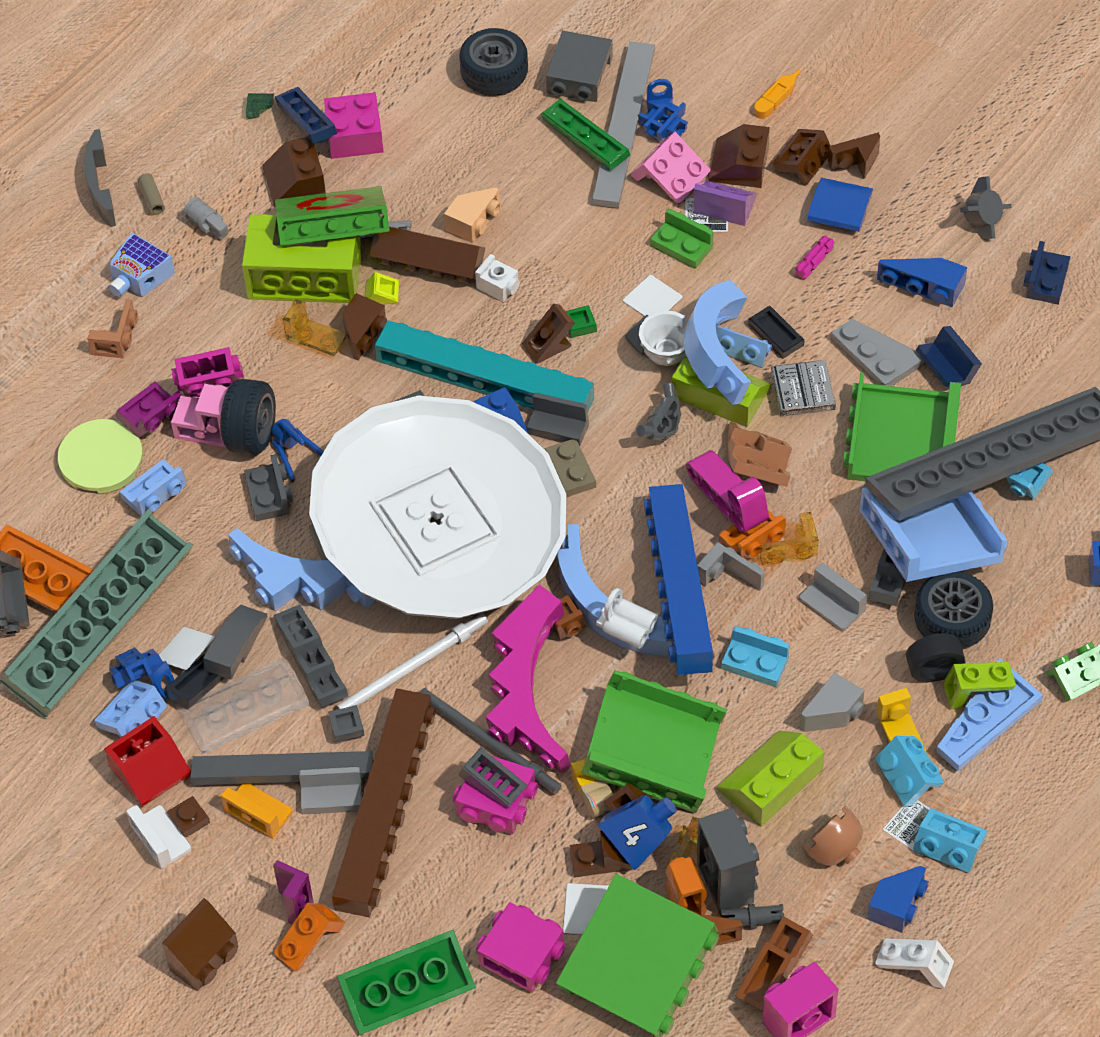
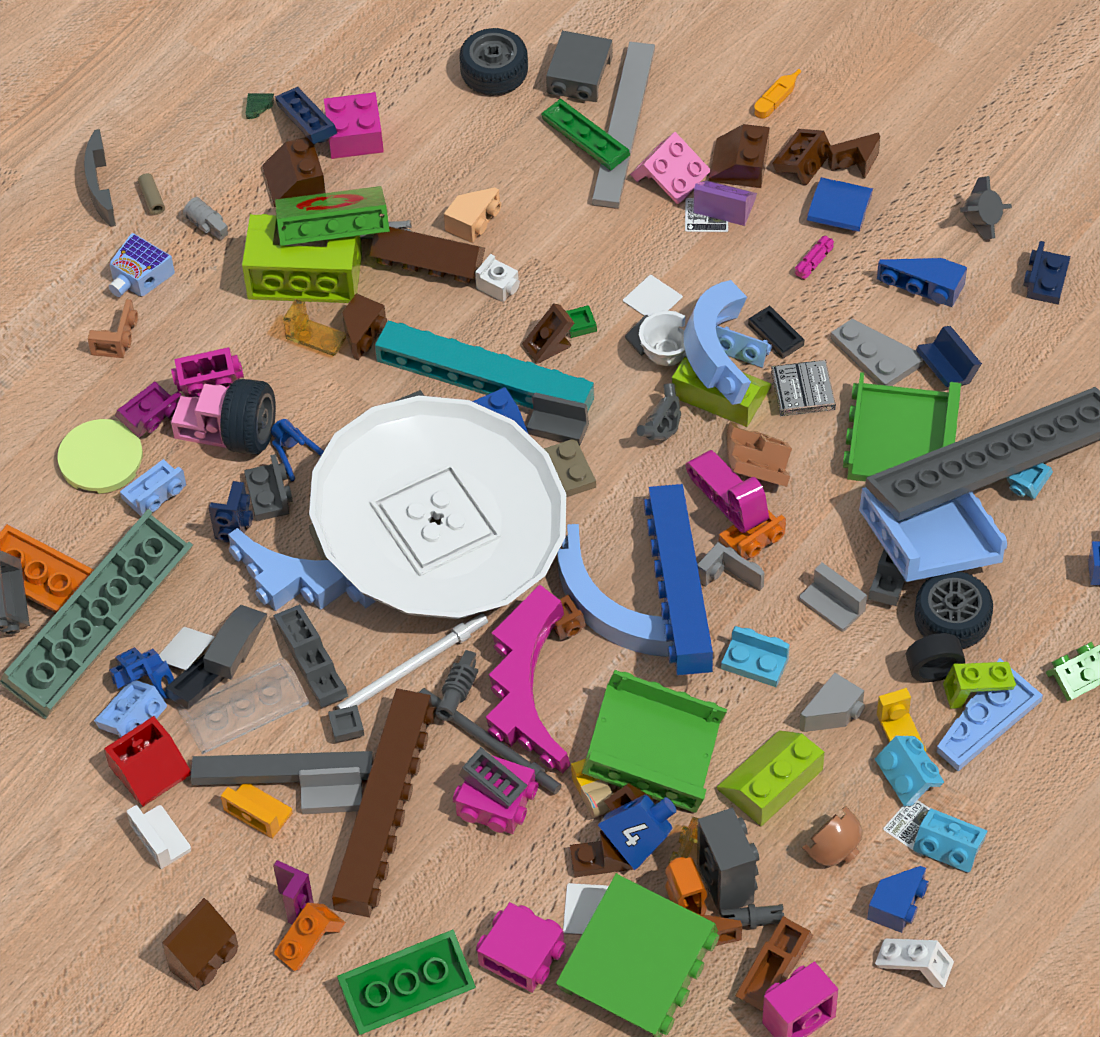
reddish brown plate [167,796,210,838] -> none
neon yellow slope [365,272,399,304] -> none
white piece [596,588,659,649] -> none
blue piece [638,79,688,141] -> none
bright green bracket [650,209,713,269] -> none
clear yellow bracket [760,512,819,565] -> none
none -> dark blue bracket [209,481,253,543]
none -> dark grey hinge [436,650,478,721]

